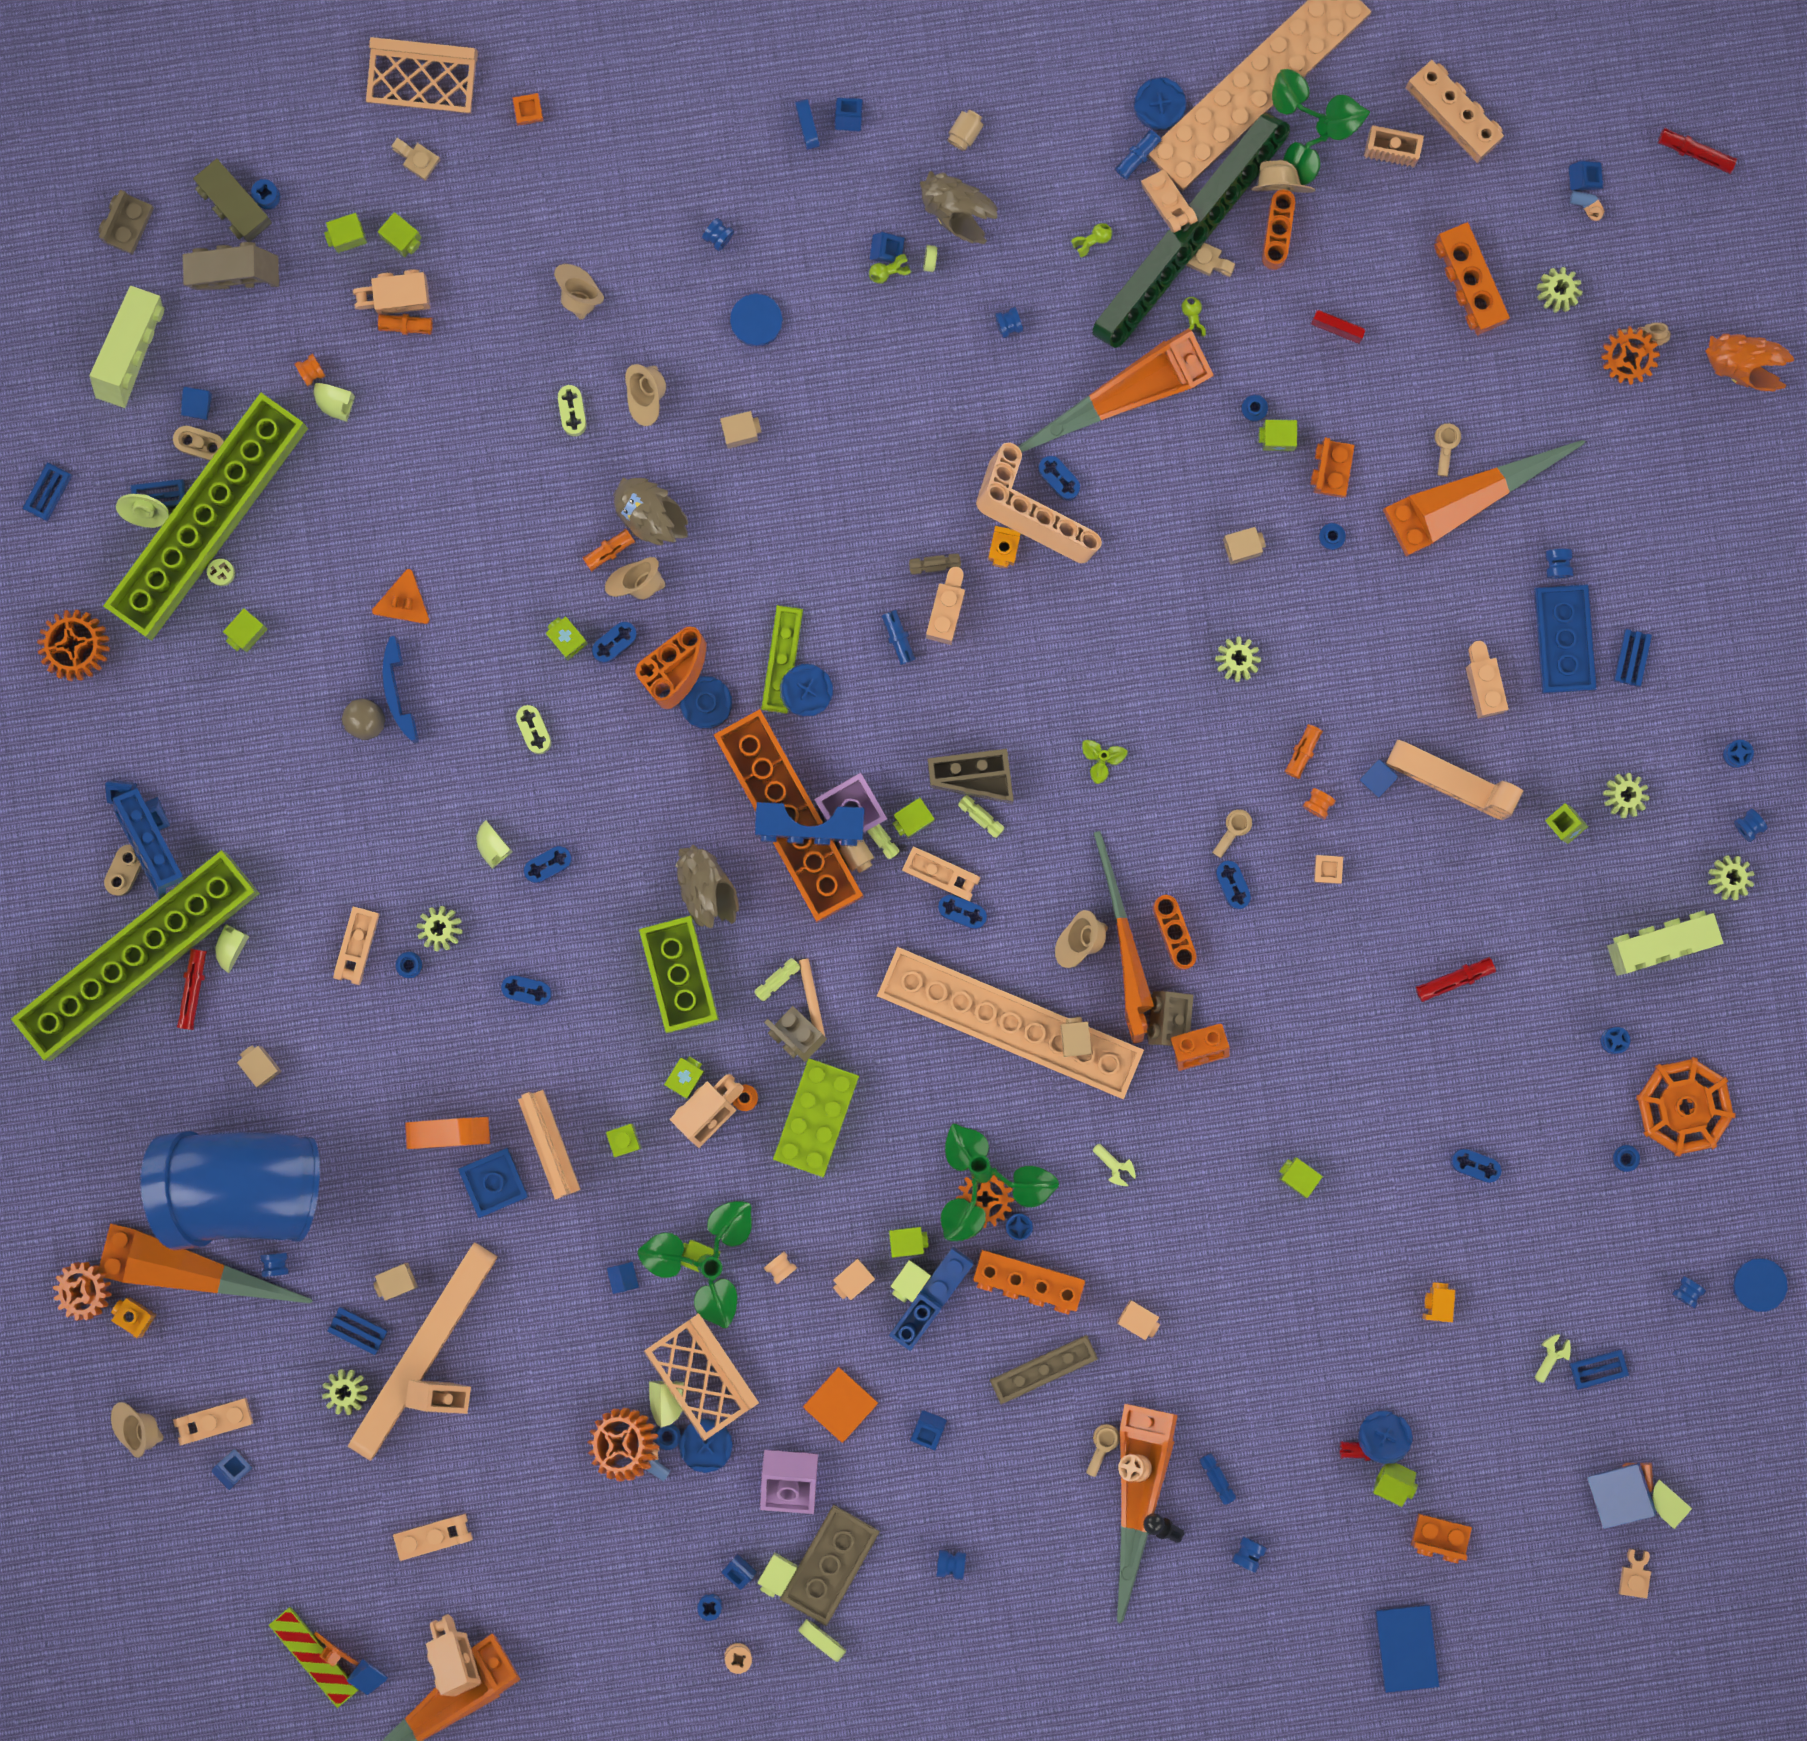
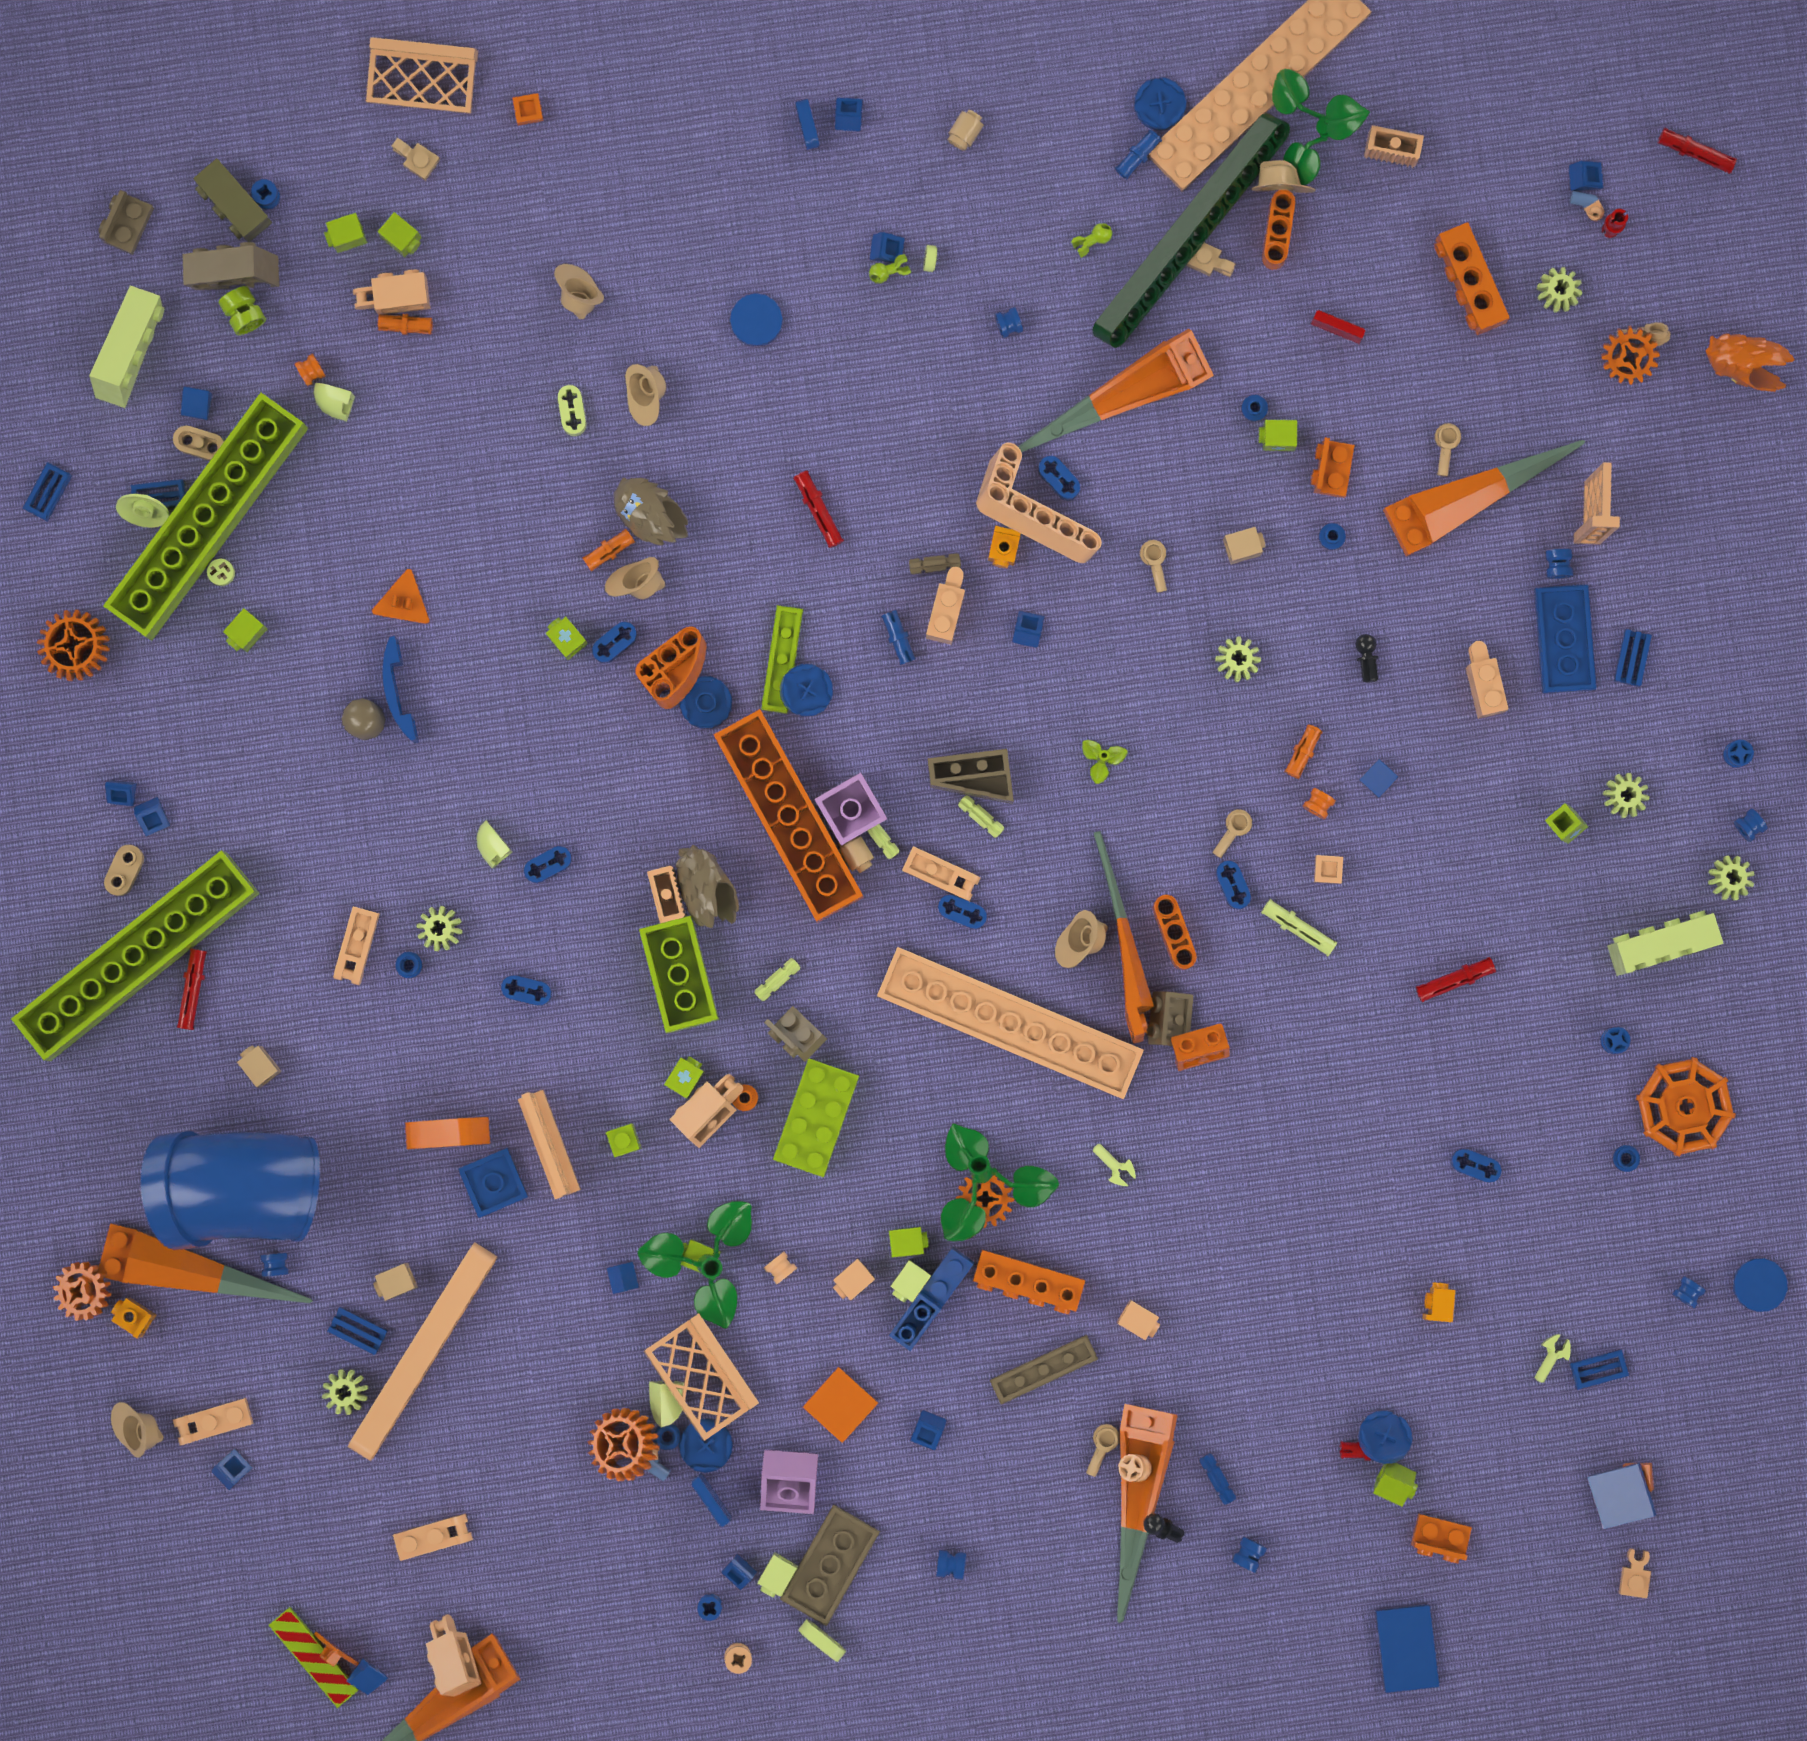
blue fence [113,788,183,899] -> none
yellowish green brick [215,924,249,973] -> none
light nougat brick [405,1380,471,1414] -> none
yellowish green beam [516,705,551,754] -> none
blue wheel [702,218,735,251] -> none
tan brick [720,411,762,449] -> none
blue arch [755,802,865,847] -> none
light nougat bar [799,958,825,1036] -> none
lime brick [892,798,935,839] -> none
dark tan head [920,171,998,244] -> none
blue wheel [1005,1213,1033,1241] -> none
tan brick [1060,1017,1092,1057] -> none
light nougat plate [1141,170,1198,233] -> none
lime arm [1181,297,1206,337] -> none
lime brick [1279,1157,1323,1198] -> none
light nougat beam [1386,740,1523,820] -> none
light nougat brick [1406,60,1504,163] -> none
yellowish green brick [1653,1480,1692,1529] -> none
none -> lime wheel [218,286,266,336]
none -> light nougat brick [647,866,687,923]
none -> blue tile [691,1472,732,1527]
none -> red pin [793,470,844,548]
none -> blue slope [1012,611,1045,648]
none -> tan plate [1140,540,1167,593]
none -> yellowish green pin [1261,899,1337,956]
none -> black axle [1355,634,1378,683]
none -> light nougat fence [1574,462,1620,544]
none -> red pin [1602,209,1628,238]

